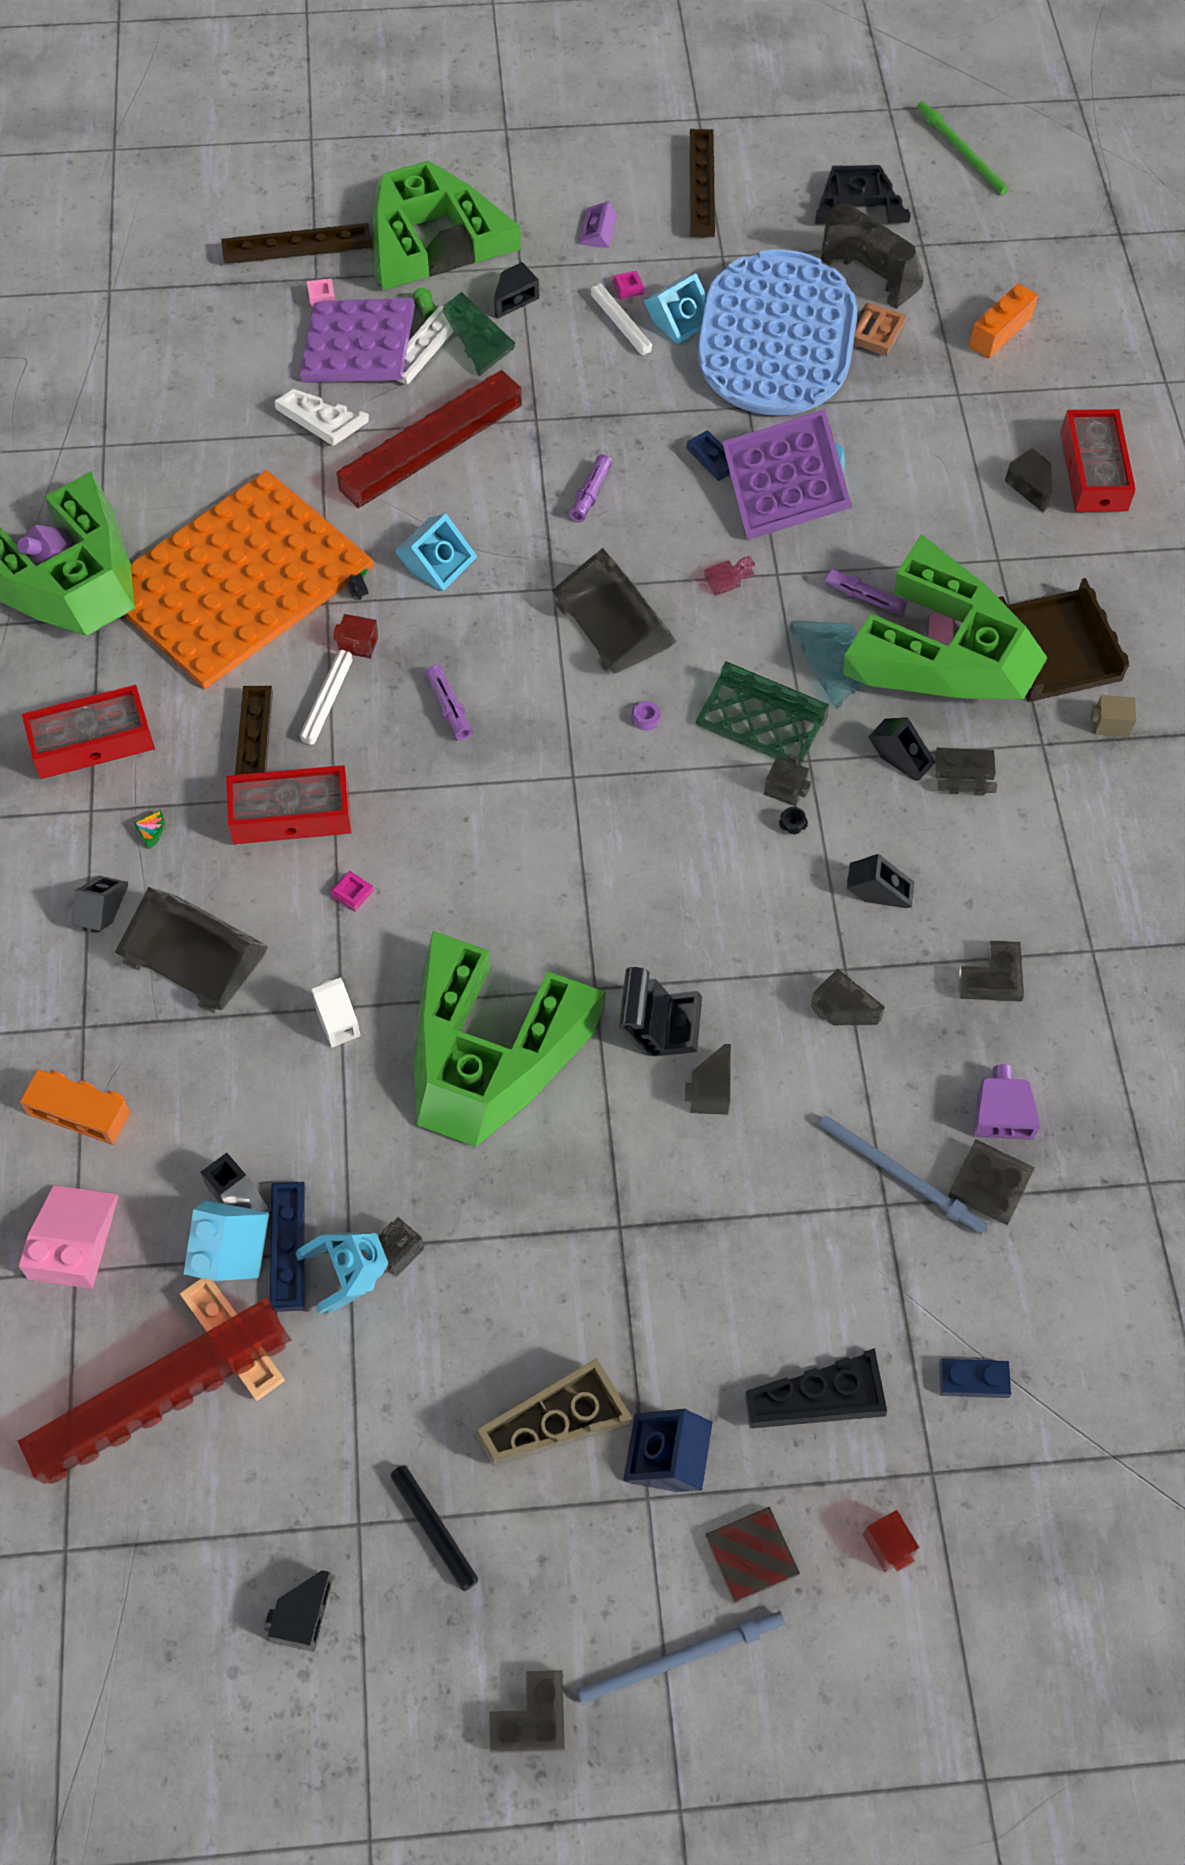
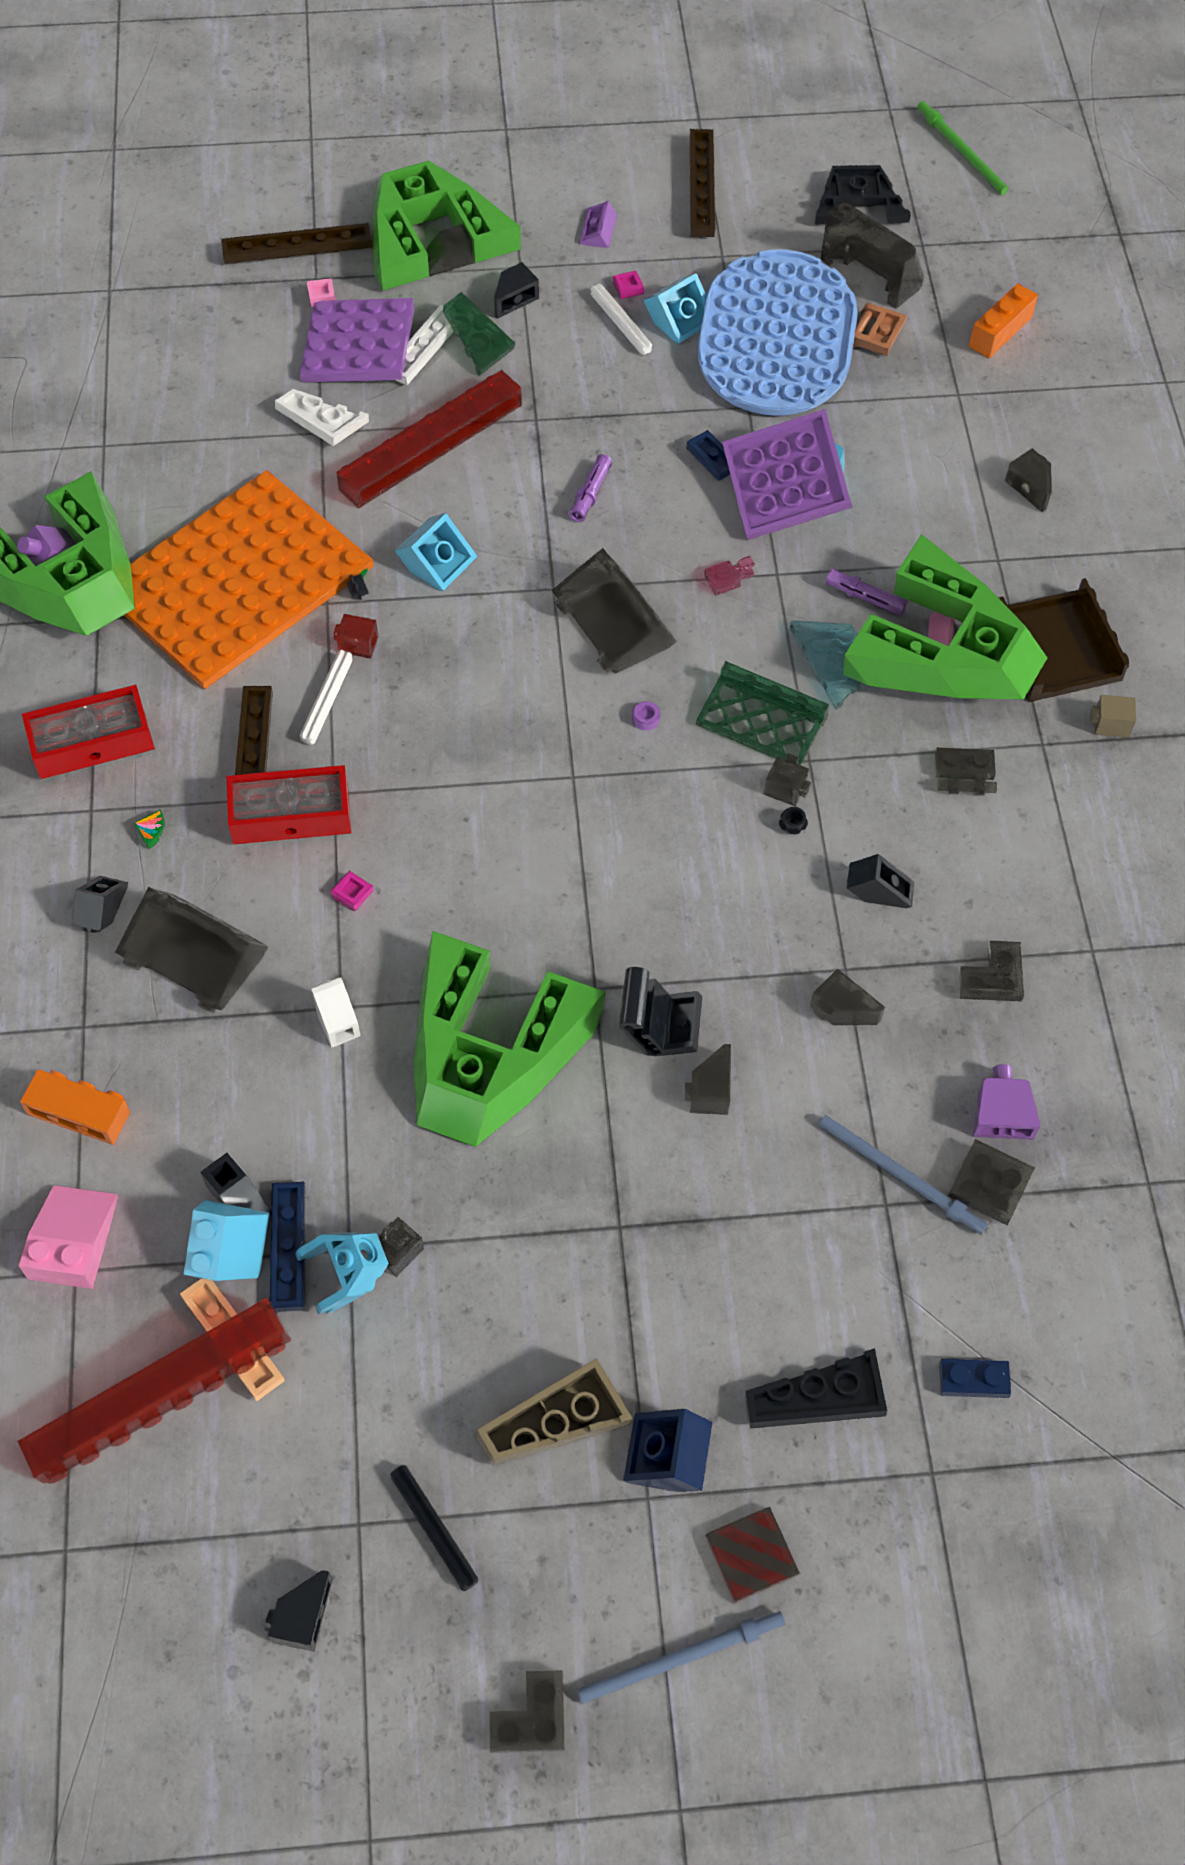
bright green pin [413,287,437,320] -> none
medium lavender pin [425,665,473,740] -> none
clear red brick [862,1510,920,1572] -> none
black slope [868,717,935,781] -> none
brick [1060,409,1136,512] -> none

